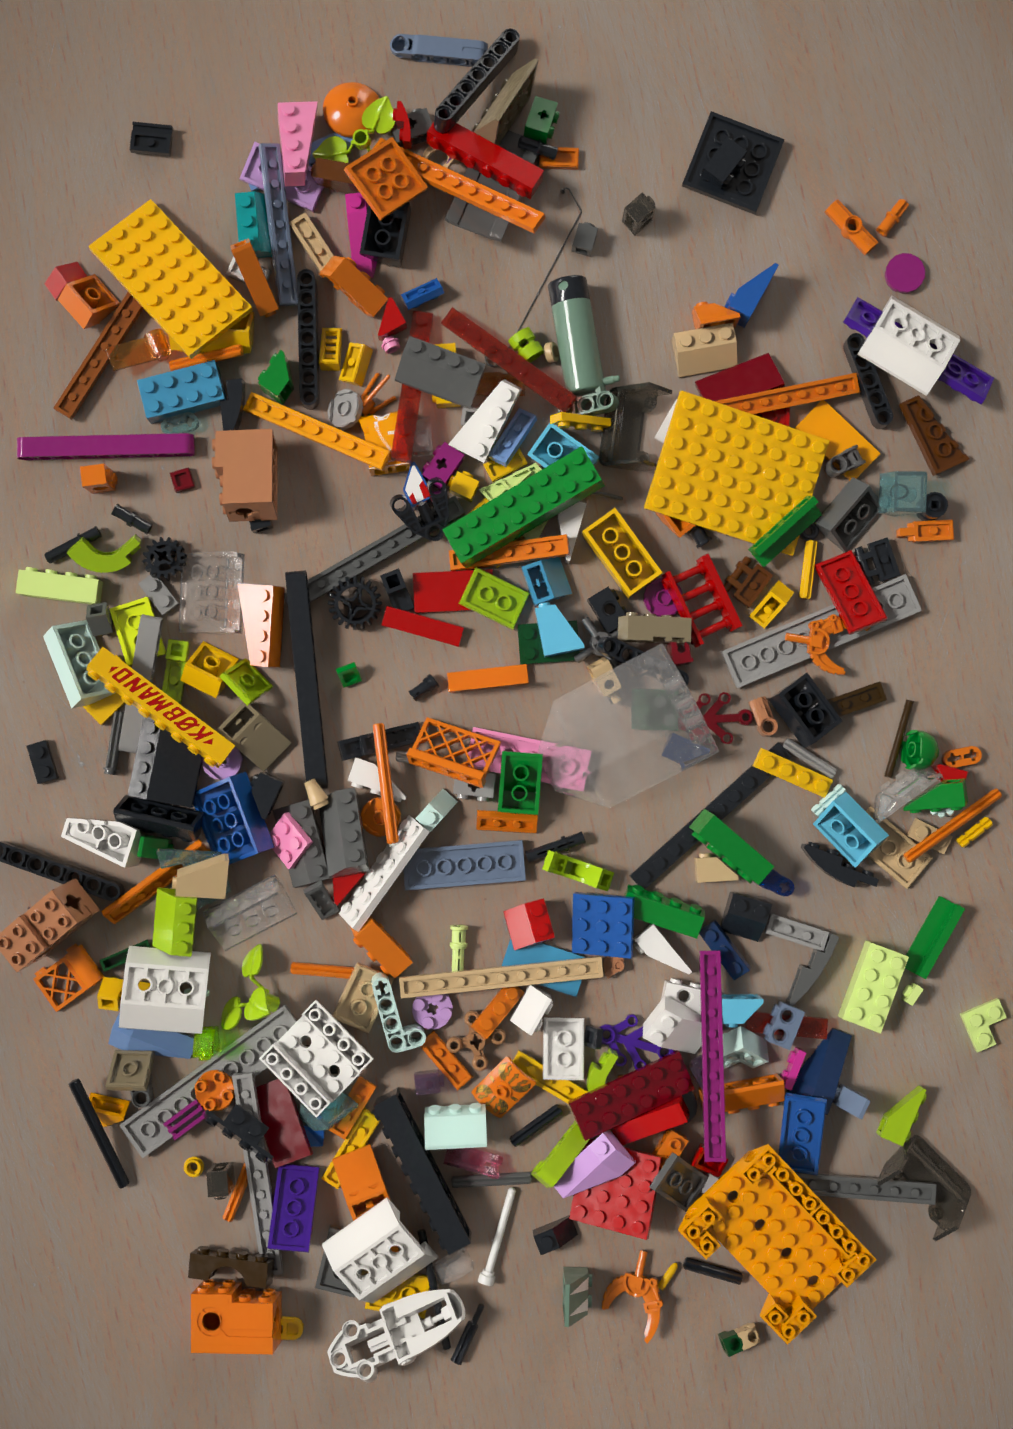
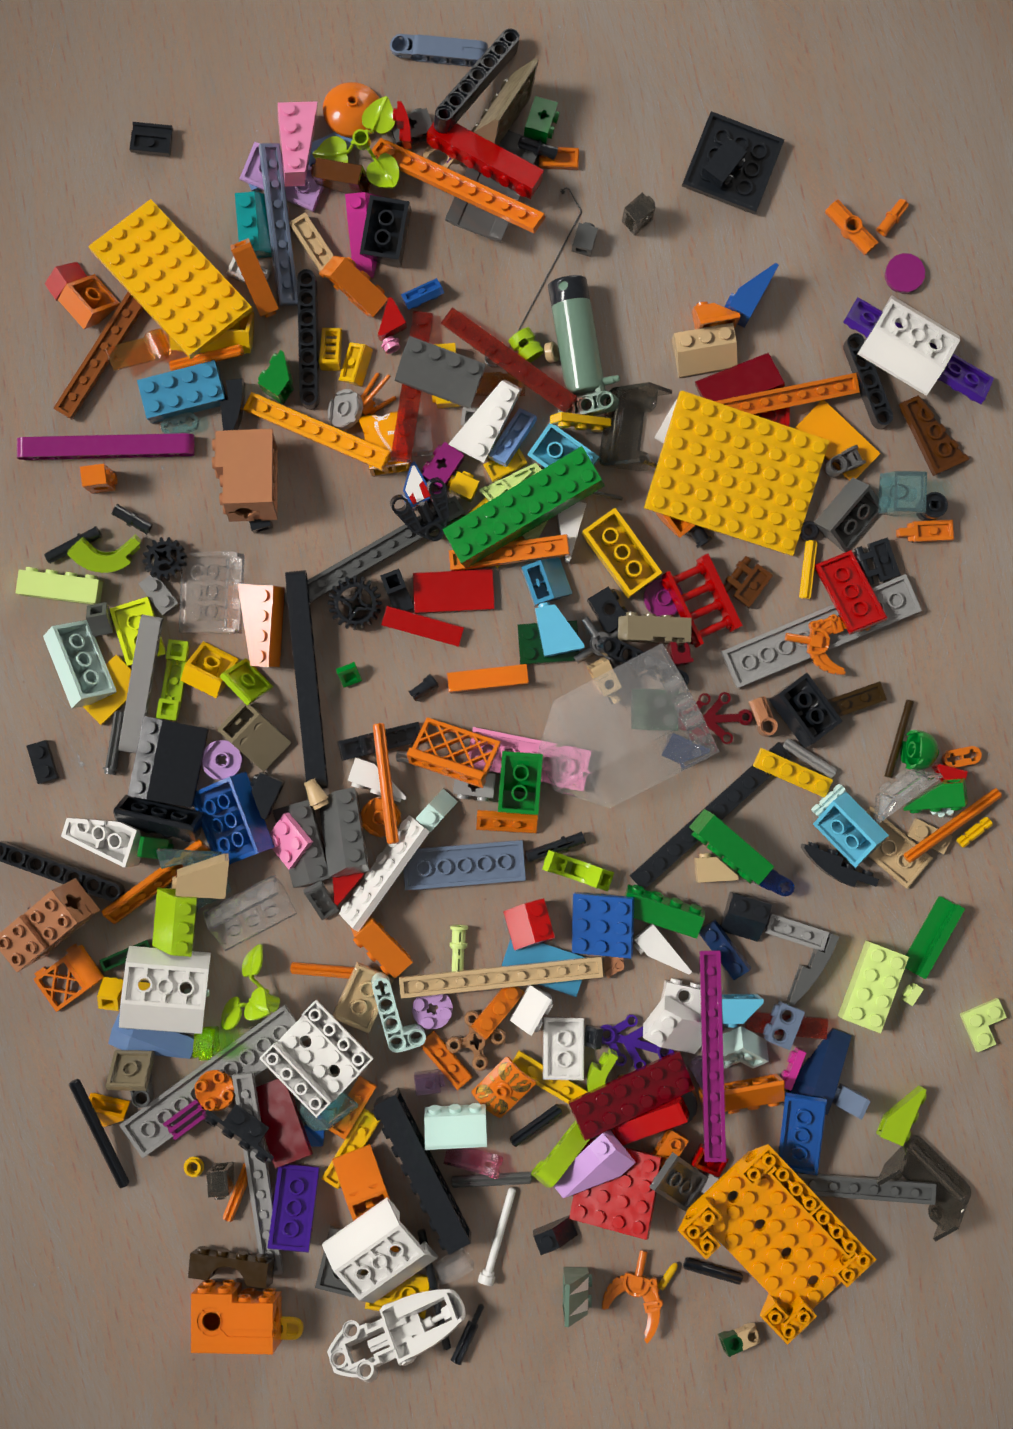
yellow brick [86,647,235,768] -> none
dark red tile [170,467,195,493] -> none
orange plate [344,137,428,220] -> none
lime tile [459,567,530,630] -> none
green panel [748,496,822,567] -> none
yellow slope [749,580,794,629] -> none

